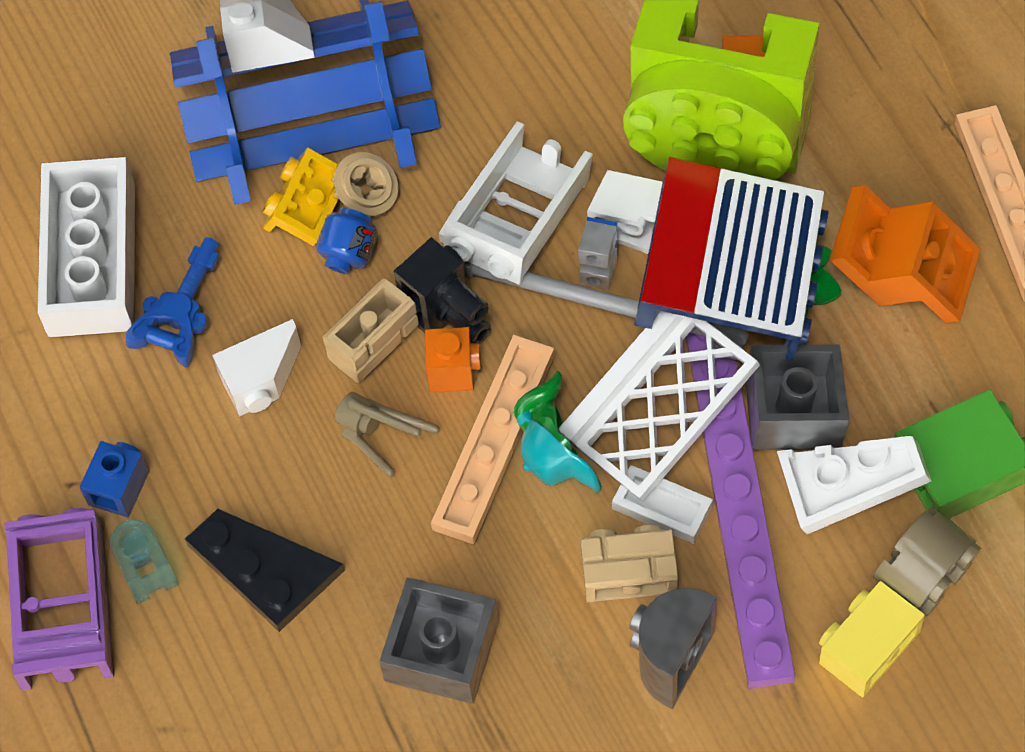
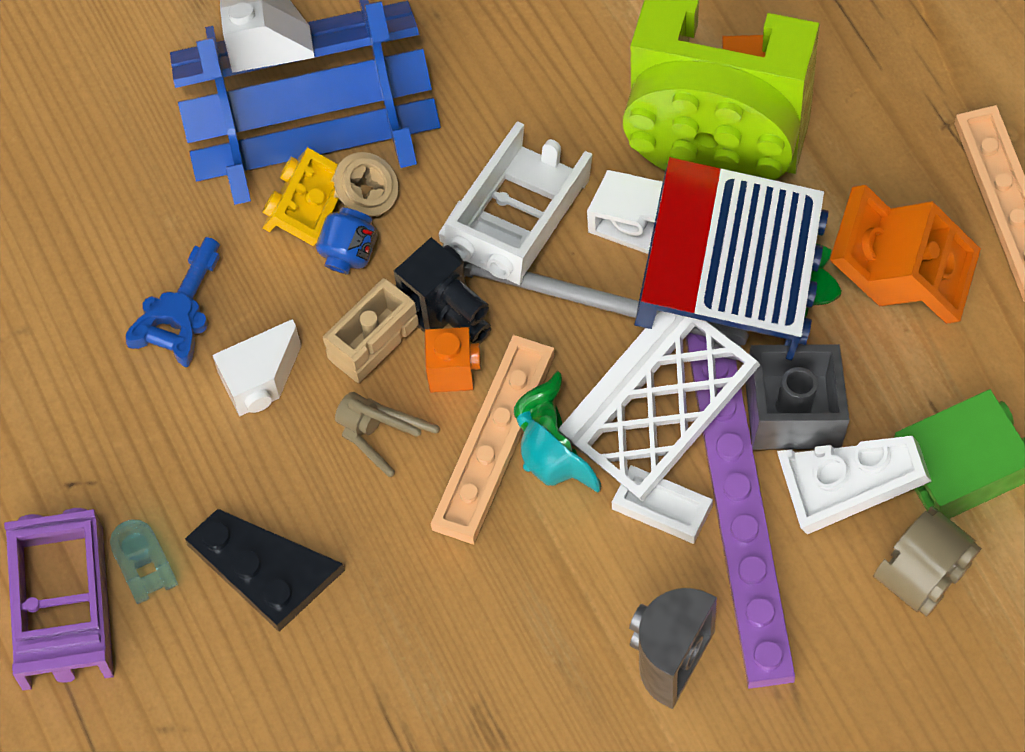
white brick [38,157,135,337] -> none
blue brick [80,441,149,518] -> none
flat silver brick [379,577,499,704] -> none
flat silver piece [578,217,618,290] -> none
tan brick [580,524,678,603] -> none
light yellow brick [819,581,925,698] -> none

